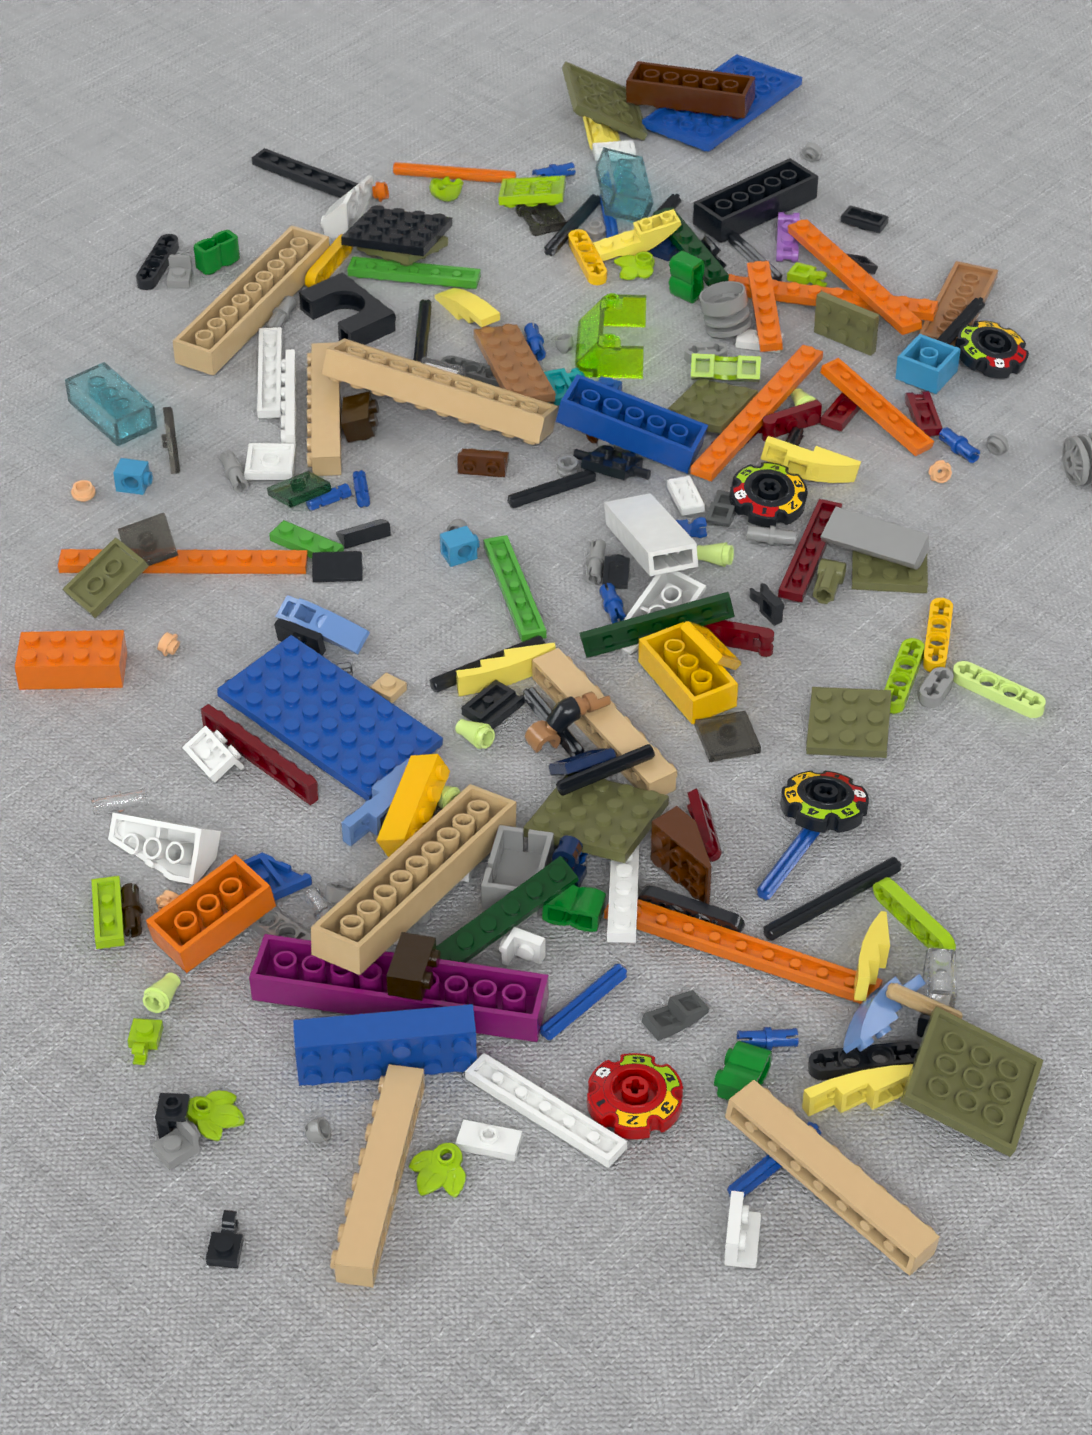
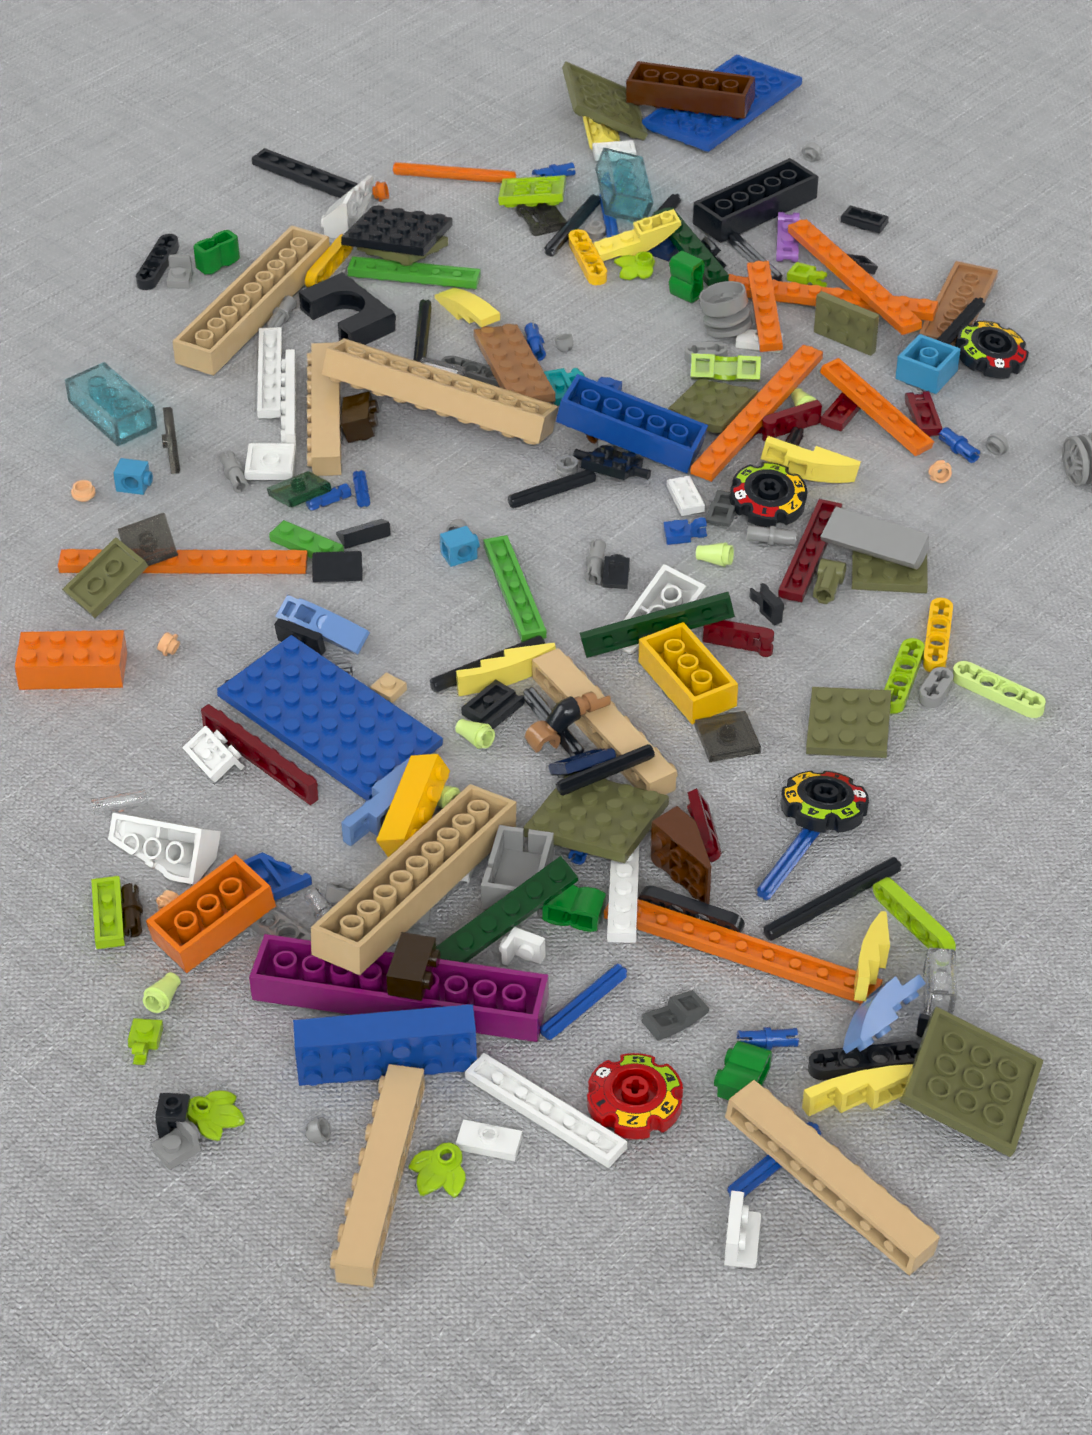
black plate [206,1210,244,1268] -> none
lime hair [429,176,464,202] -> none
reddish brown bracket [457,448,509,477] -> none
dark blue leg [552,835,587,888] -> none
clear neon green windscreen [575,293,646,379] -> none
blue pin [599,583,626,623] -> none
white brick [604,493,698,576] -> none
yellow tile [680,621,742,670] -> none
tan axle [886,983,963,1019] -> none

